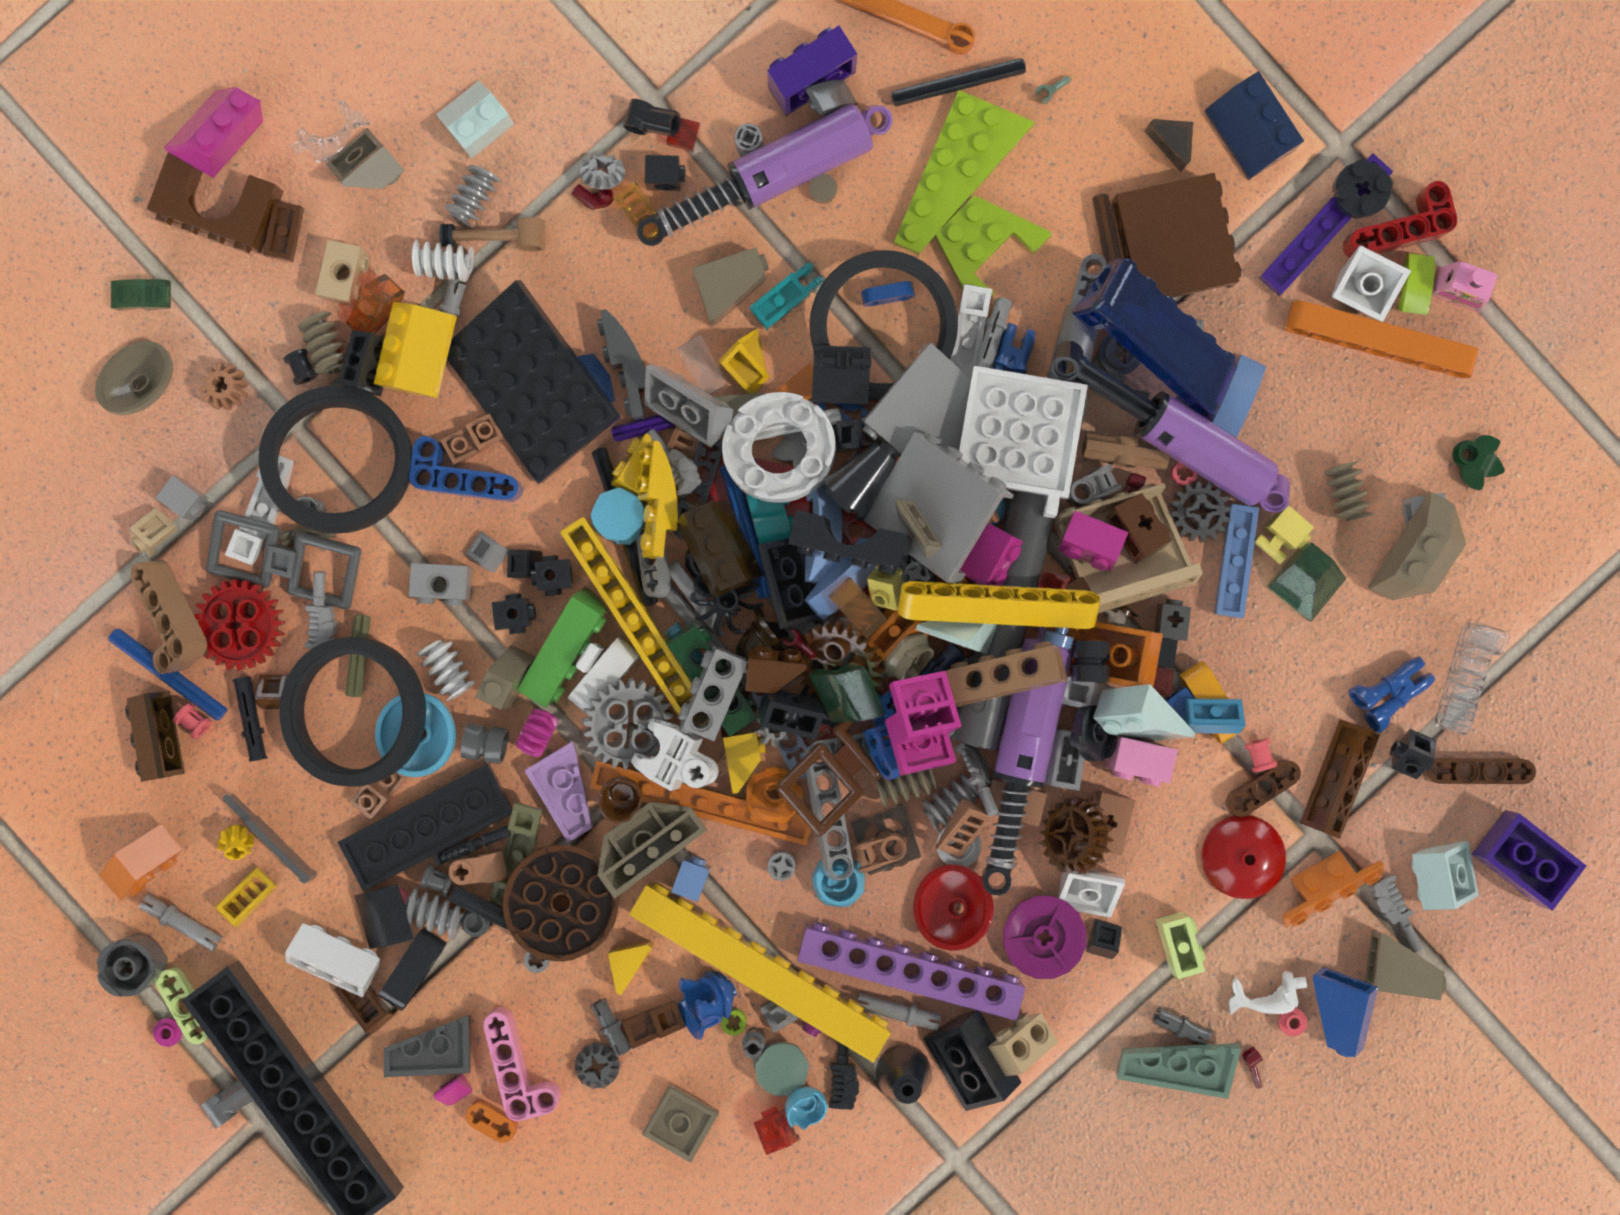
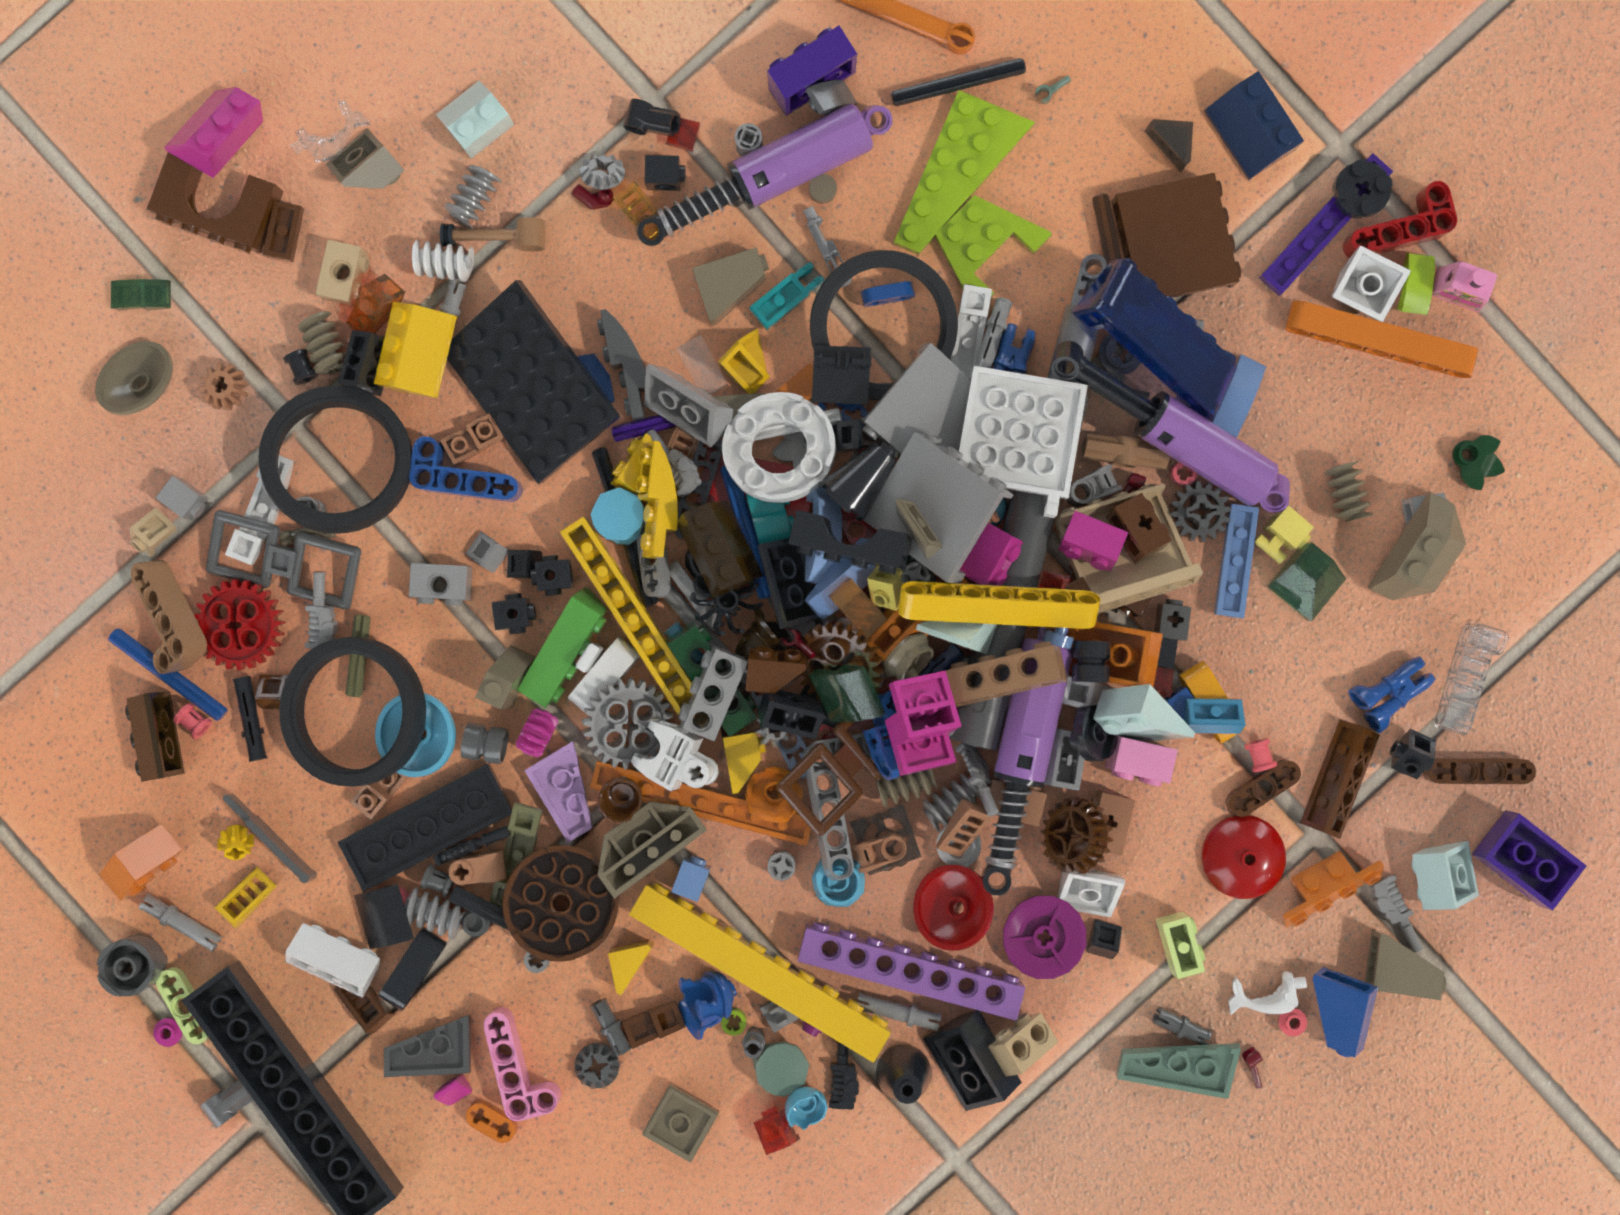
white piece [417,640,475,703] -> none
none -> light grey piece [803,206,852,288]

